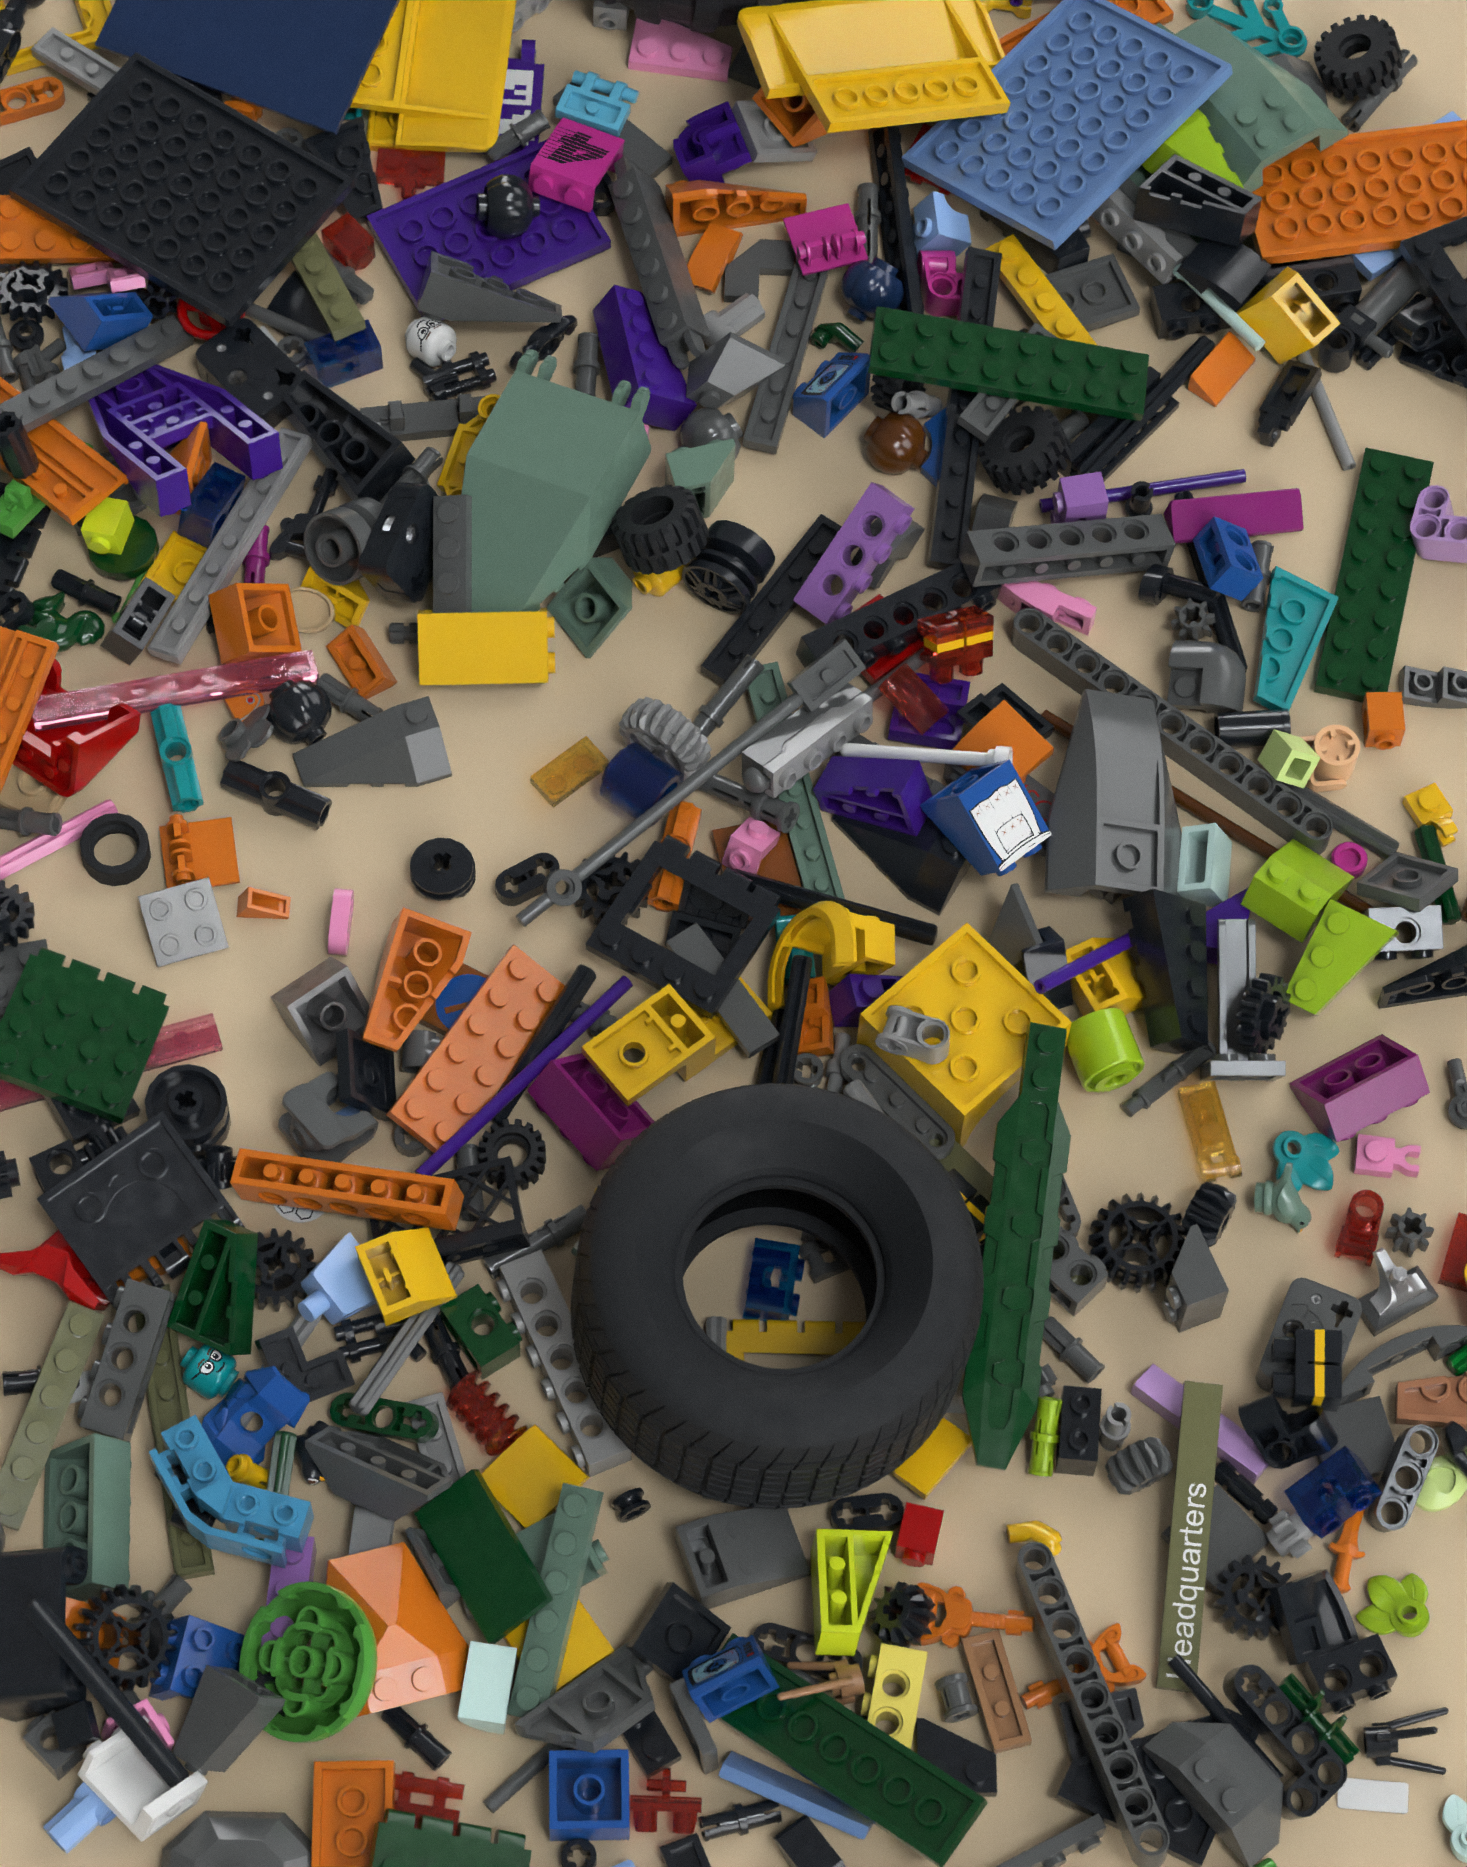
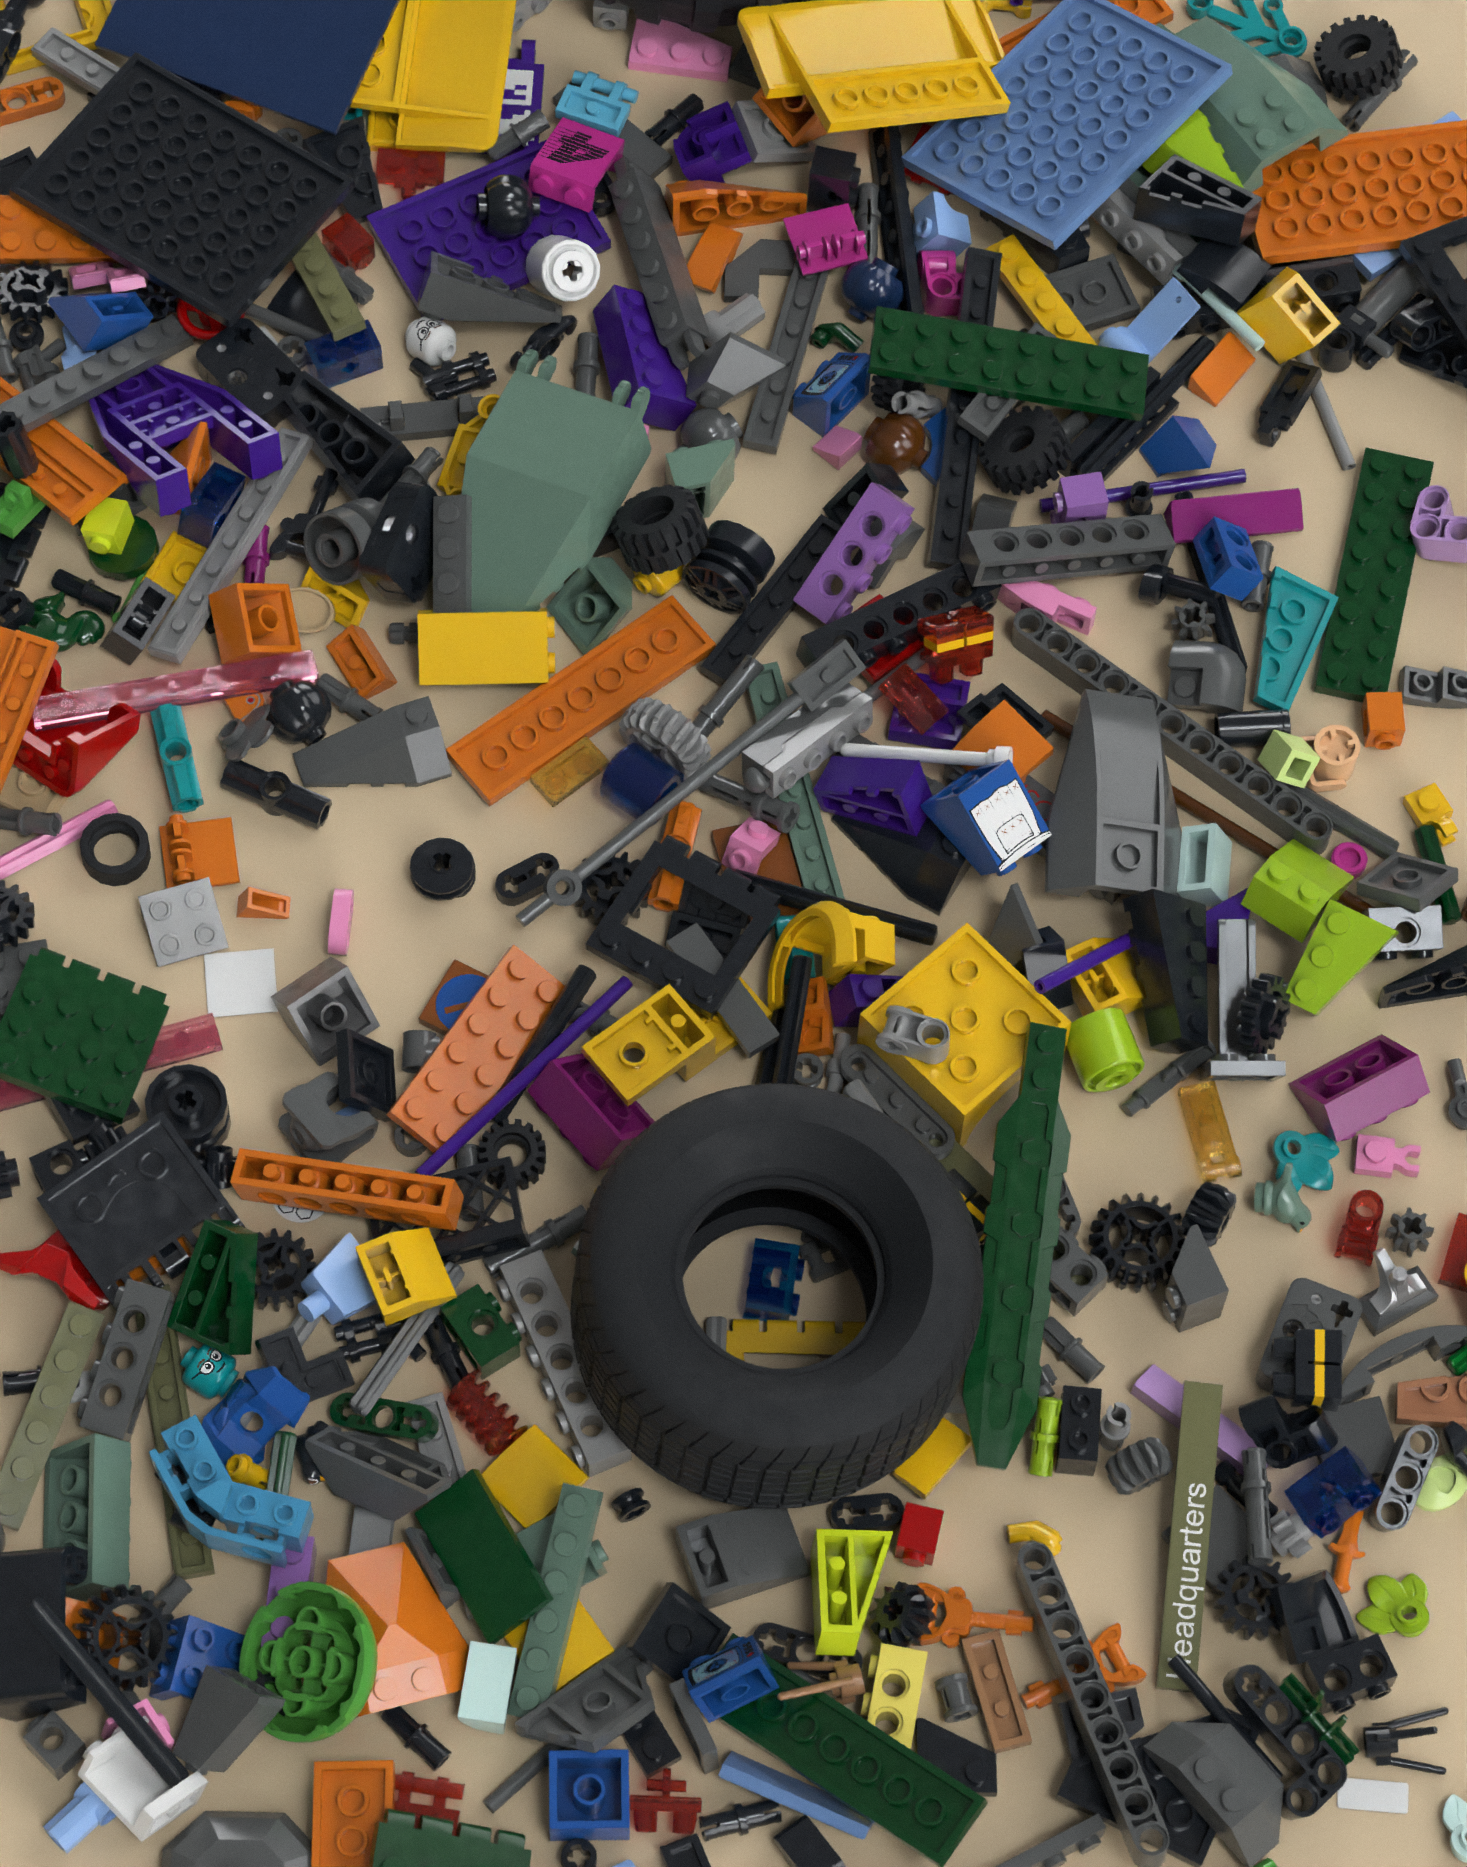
black tile [51,1700,101,1753] -> none
orange wedge [361,907,472,1052] -> none
none -> white sticker [204,948,278,1018]
none -> orange plate [446,595,716,807]
none -> white piece [526,235,600,301]
none -> black axle [645,93,704,146]
none -> black brick [807,146,861,212]
none -> bright pink slope [812,425,862,470]
none -> black slope [822,462,909,526]
none -> light blue door [1098,278,1201,364]
none -> blue slope [1139,415,1217,478]
none -> dark grey pin [1240,1447,1273,1566]

